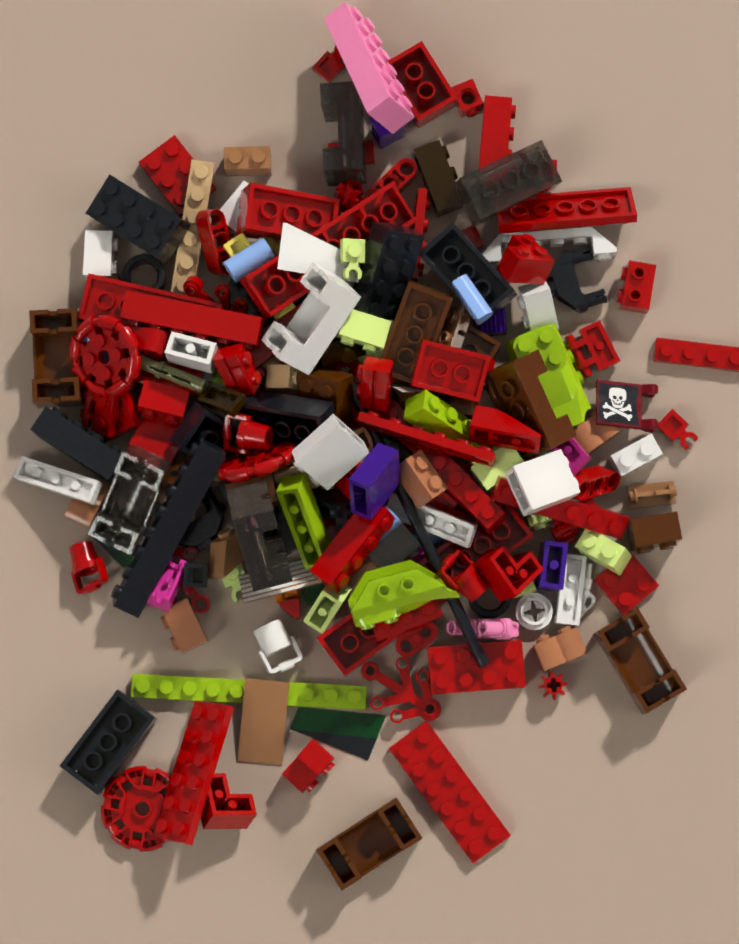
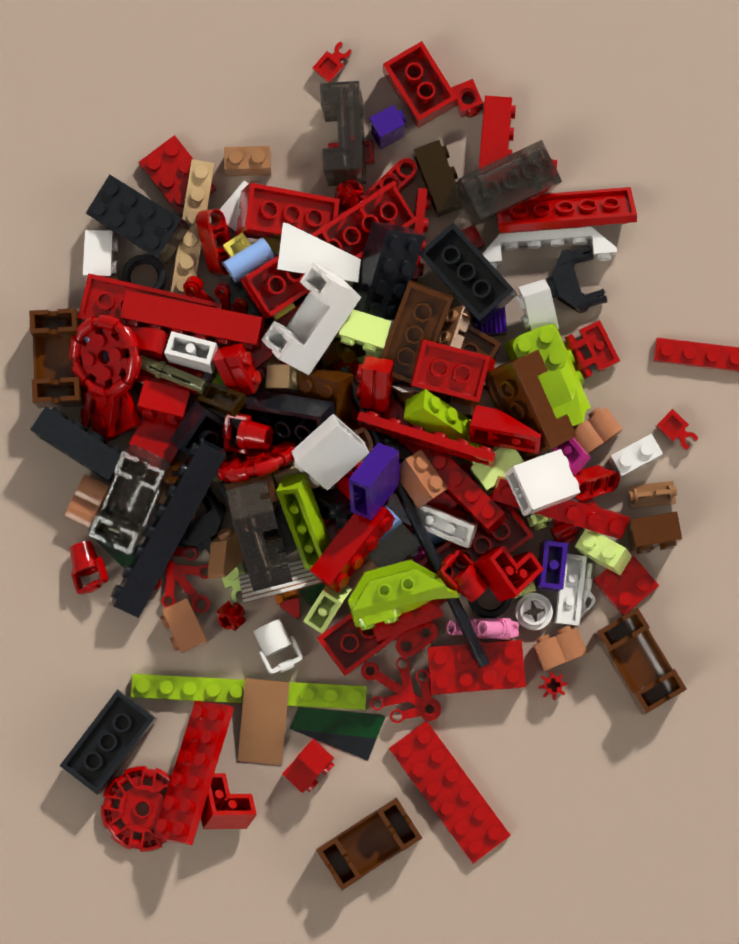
white plate [13,456,103,505] -> none
dark pink hinge [147,558,187,612] -> none
black brick [183,562,209,588] -> none
bright pink brick [324,2,415,134] -> none
yellowish green plate [340,238,365,280] -> none
light blue brick [452,274,493,325] -> none
red brick [496,234,555,284] -> none
flag [596,380,658,433] -> none
red brick [617,260,656,314] -> none
none -> red gear [216,601,246,631]

